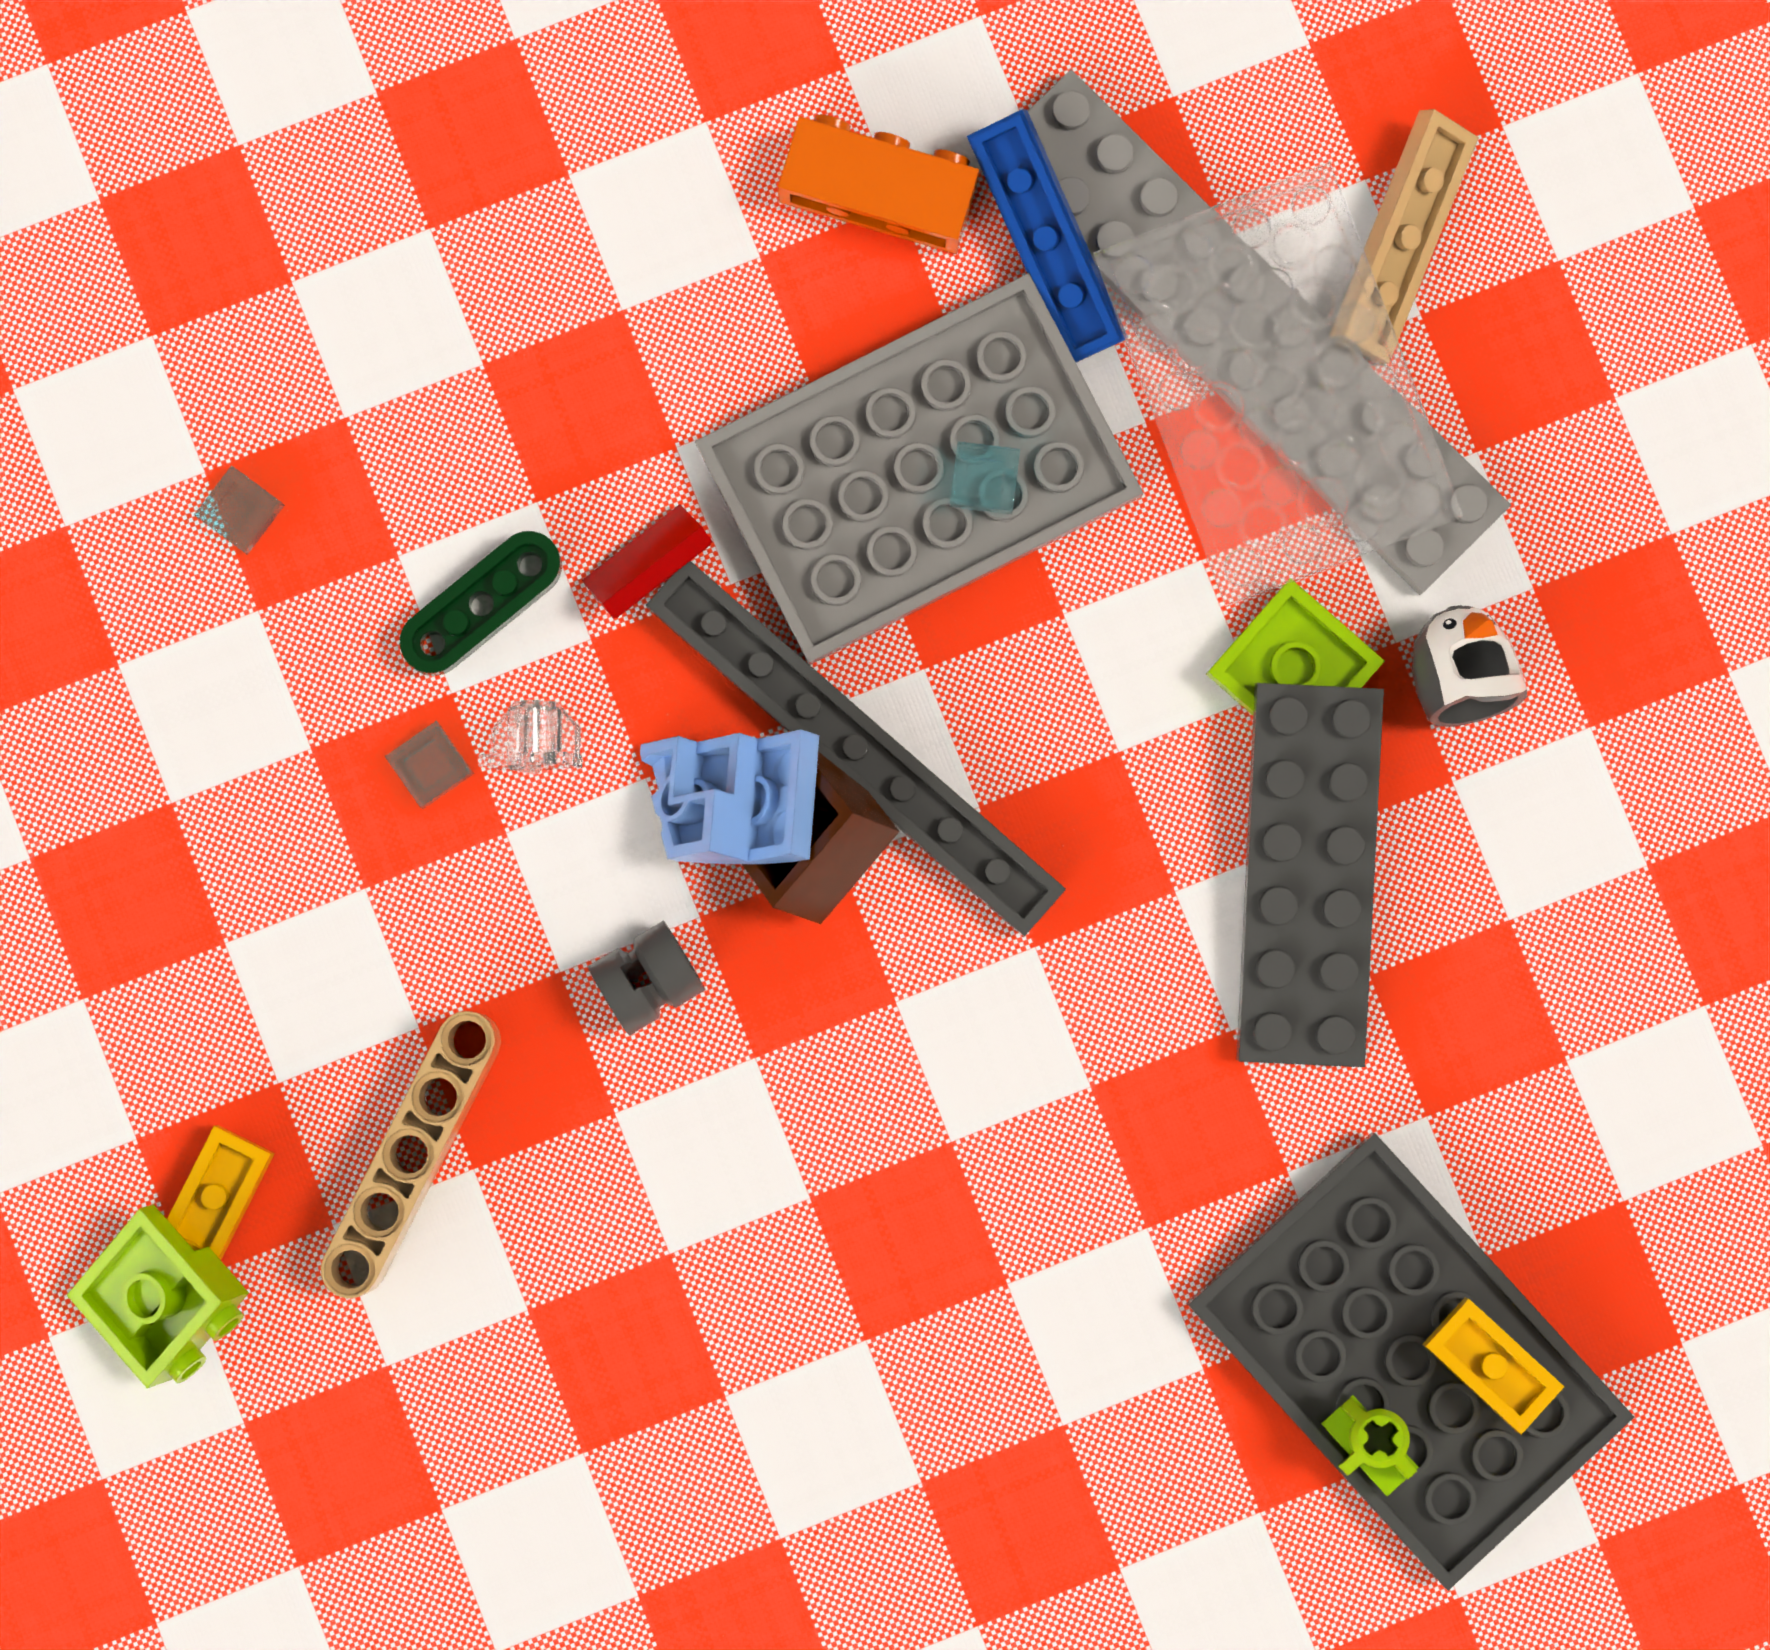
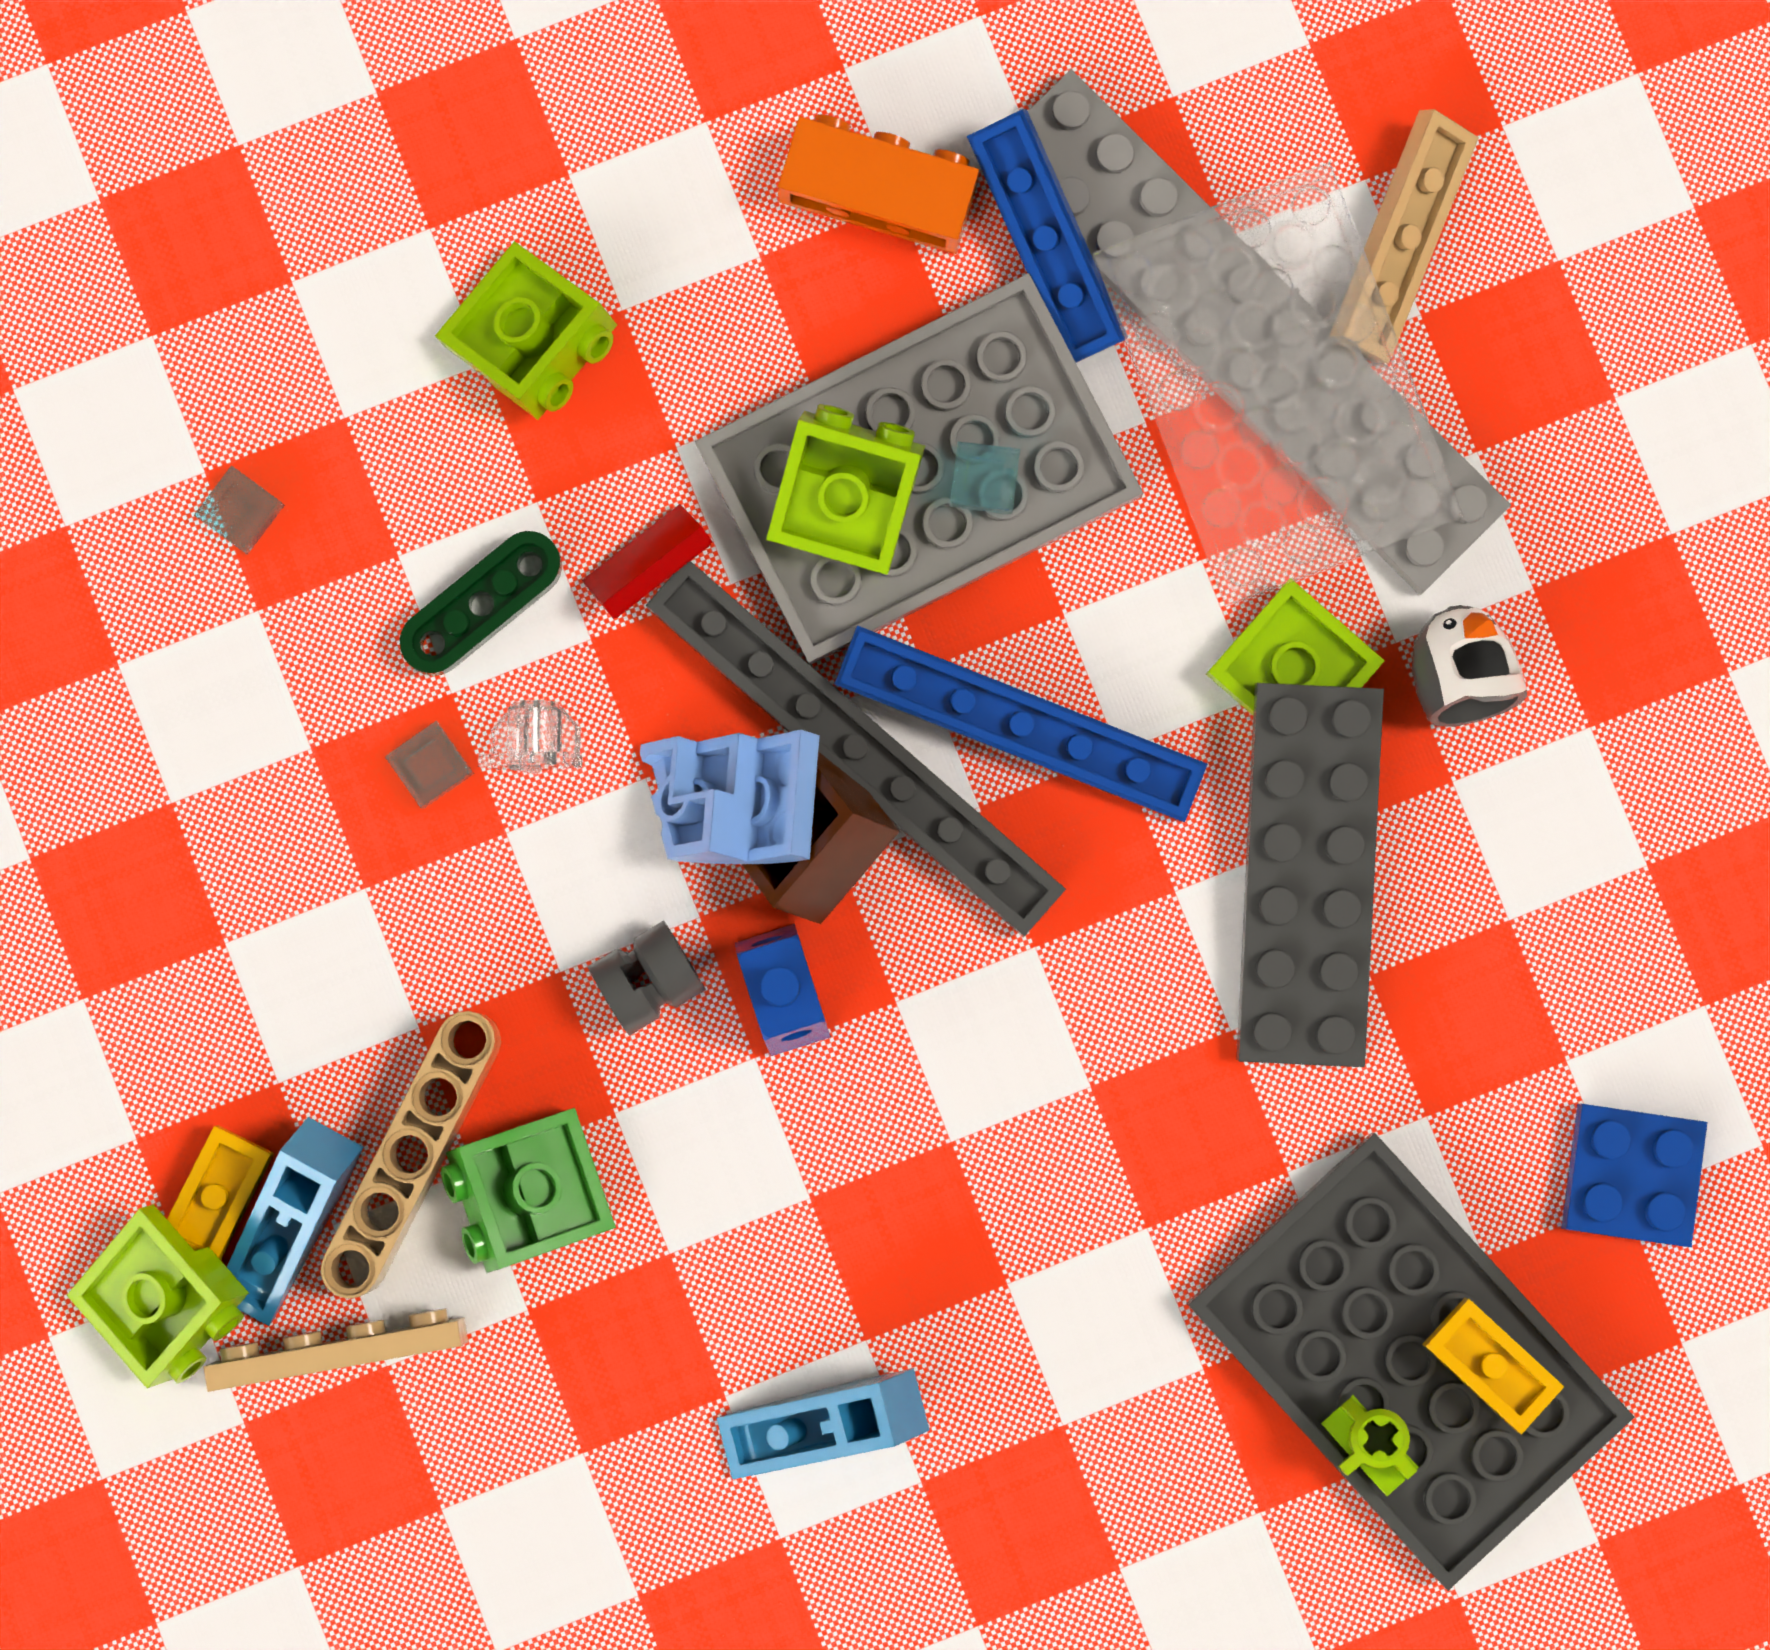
none -> tan plate [203,1308,468,1392]
none -> dark azure slope [227,1117,364,1326]
none -> lime plate [435,241,617,420]
none -> bright green plate [441,1108,616,1273]
none -> dark azure slope [717,1368,930,1480]
none -> blue torso [735,924,831,1056]
none -> lime plate [766,404,925,575]
none -> blue tile [834,626,1208,822]
none -> blue plate [1561,1104,1708,1248]

